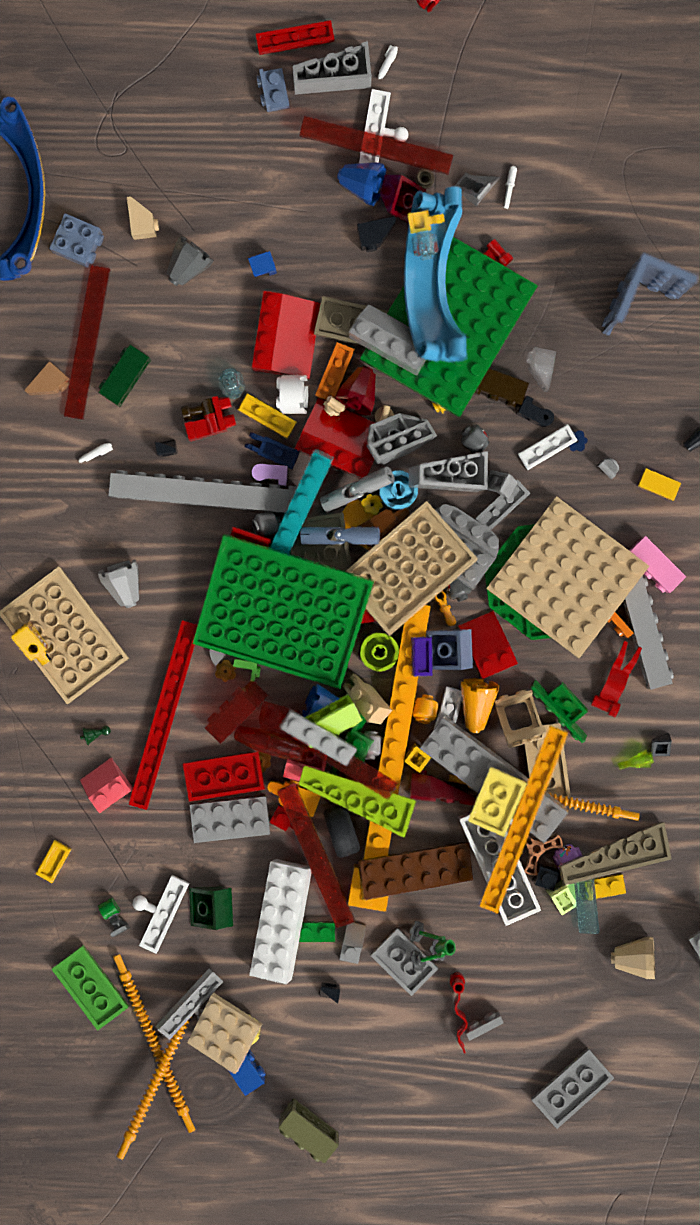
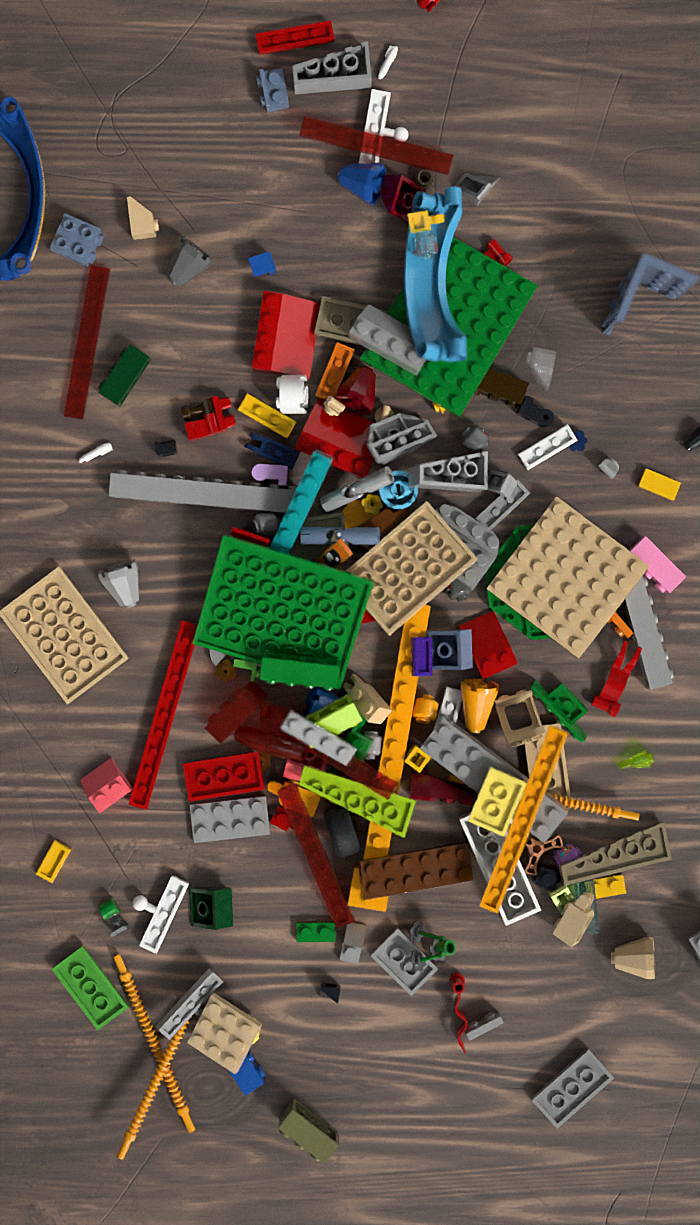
yellow torso [11,621,51,666] -> none
medium nougat slope [24,361,70,395] -> none
dark green piece [80,726,111,746] -> none
clear light blue head [218,369,246,399] -> none
white brick [249,859,313,984] -> none
black slope [357,217,396,252] -> none
lime brick [360,632,399,671] -> none
light orange piece [434,590,456,626] -> none
white piece [504,166,517,209] -> none
black slope [651,733,672,756] -> none
none -> green brick [260,652,341,690]
none -> tile [315,539,353,568]
none -> tan hinge [553,891,594,947]

